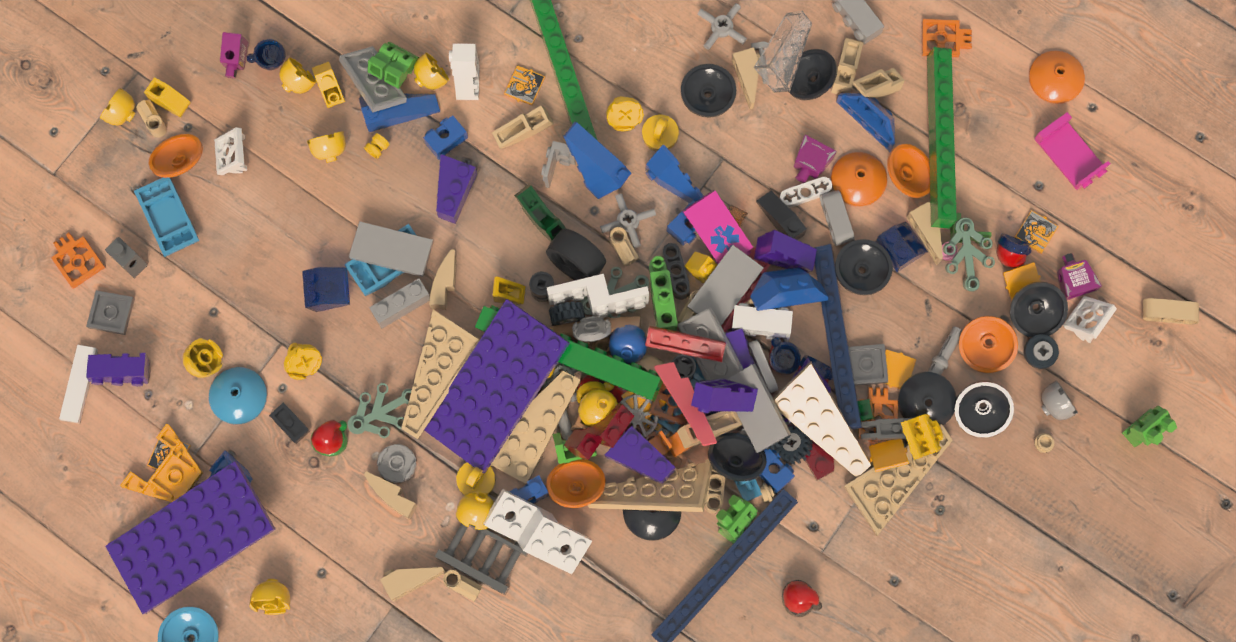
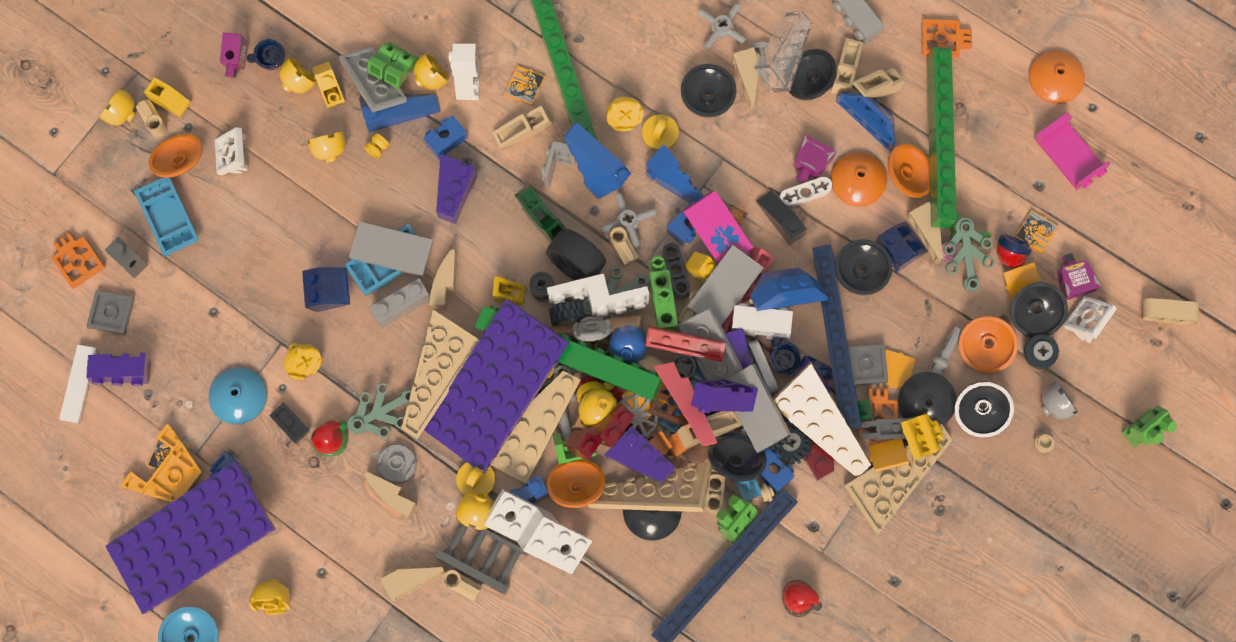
yellow cylinder [182,338,223,378] -> none
dark purple wedge [754,230,817,273] -> none
light grey beam [820,190,854,246] -> none

